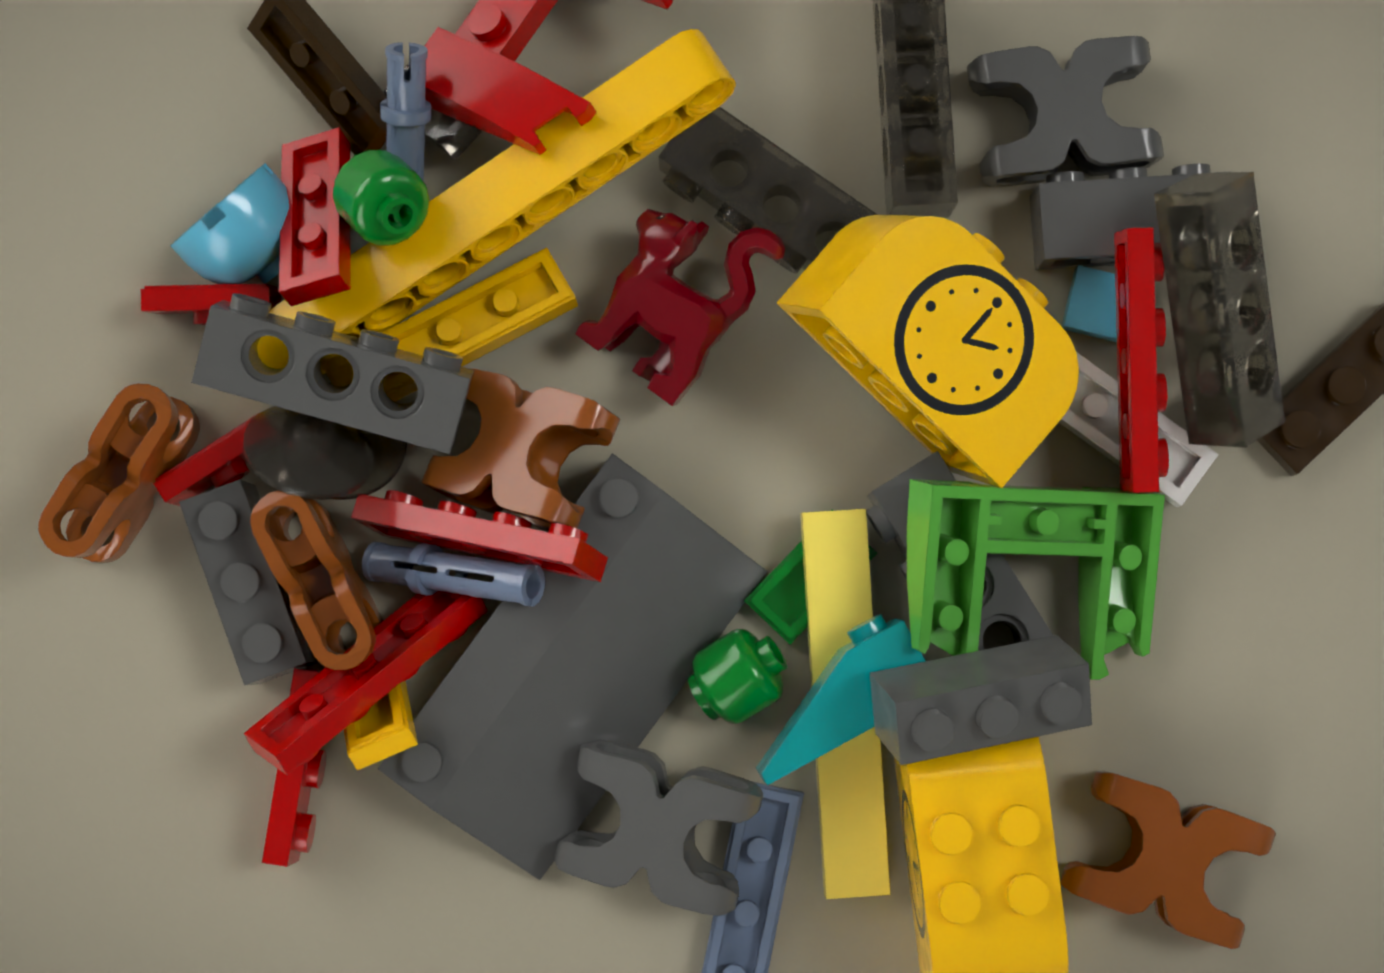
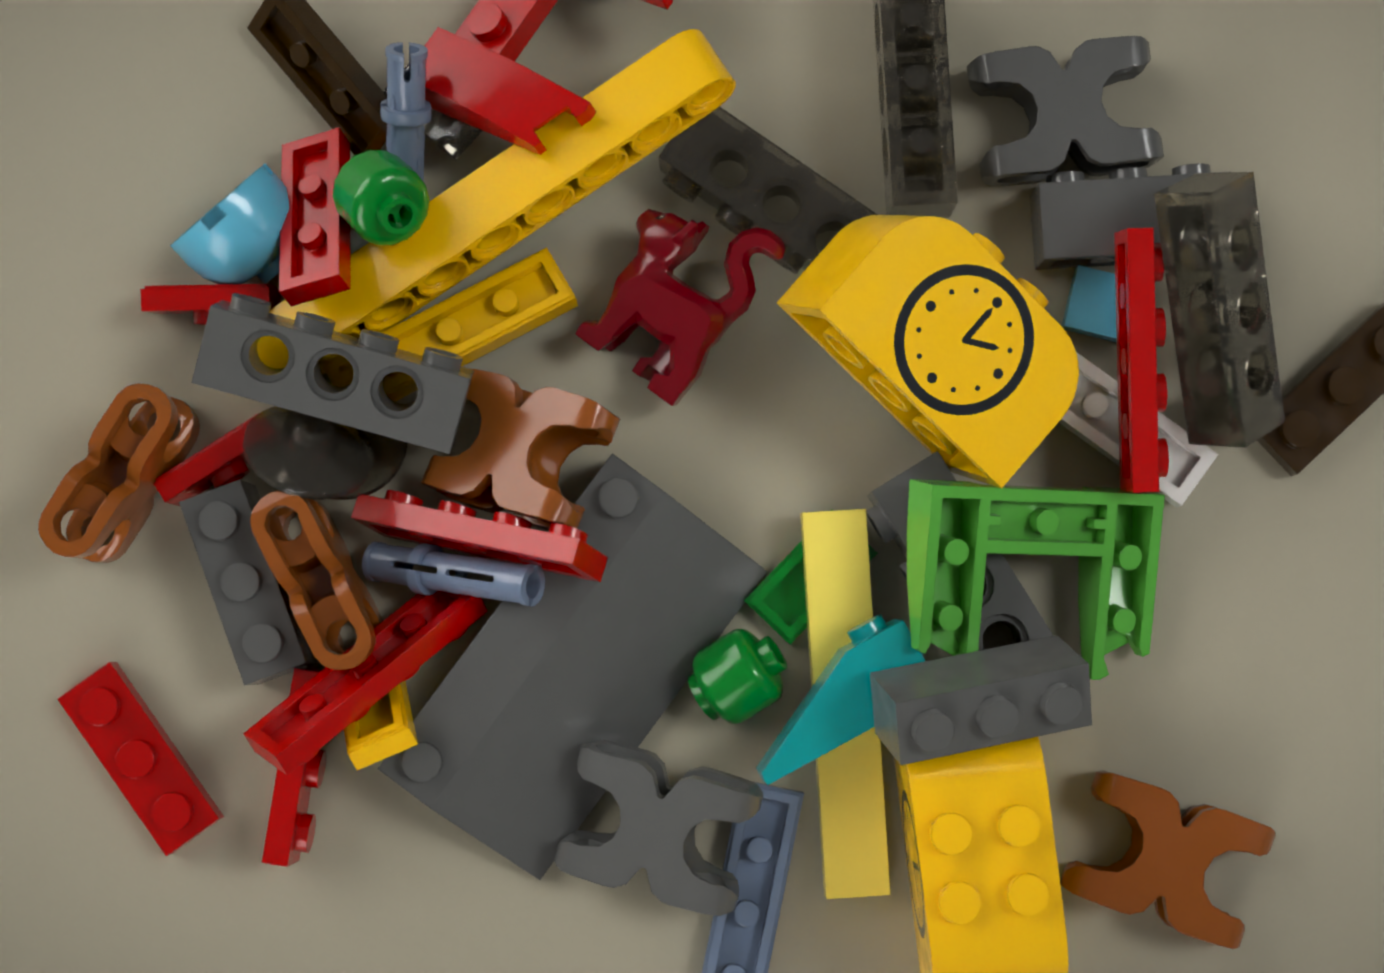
none -> red plate [57,662,224,856]

